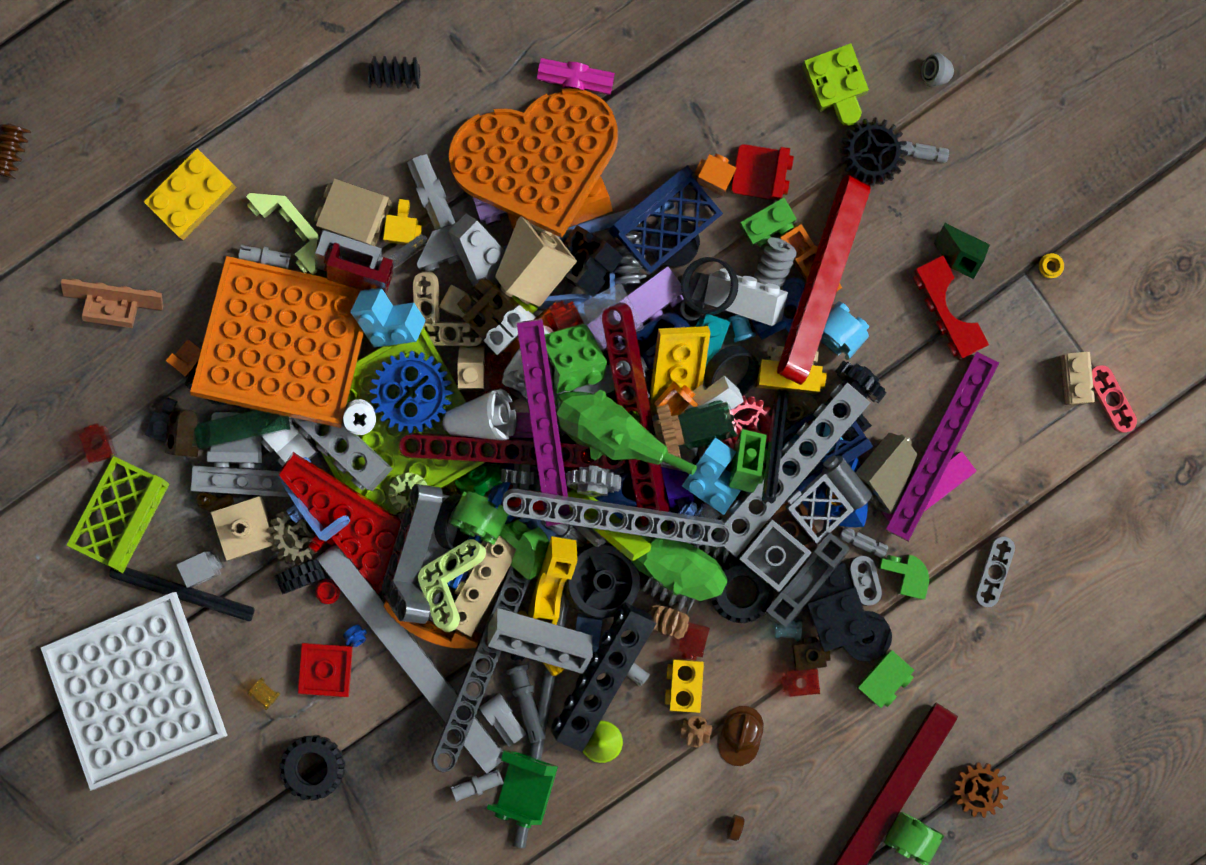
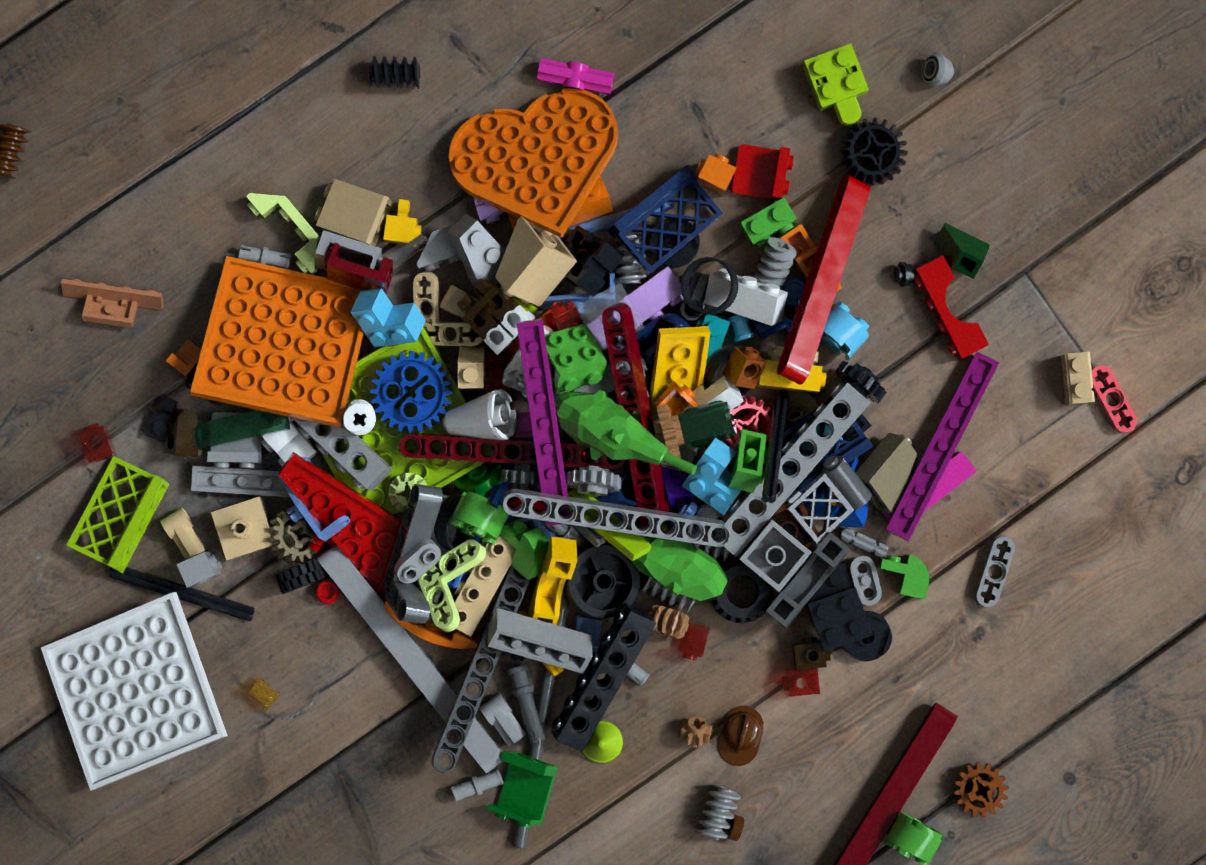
yellow brick [144,148,237,240] -> none
dark brown arm [195,492,235,512] -> none
black tyre [279,735,346,801] -> none
red plate [298,643,353,697] -> none
blue plate [343,625,367,647] -> none
light grey piece [407,154,456,230] -> none
yellow brick [665,659,704,713] -> none
clear light blue bush [775,619,803,642] -> none
bright green brick [856,649,915,708] -> none
light grey axle [900,141,949,163] -> none
yellow plate [1039,253,1064,279] -> none
none -> tan piece [160,507,206,560]
none -> light grey plate [394,539,441,583]
none -> light grey piece [696,784,741,840]
none -> dark orange brick [722,347,767,389]
none -> black plate [894,262,914,287]

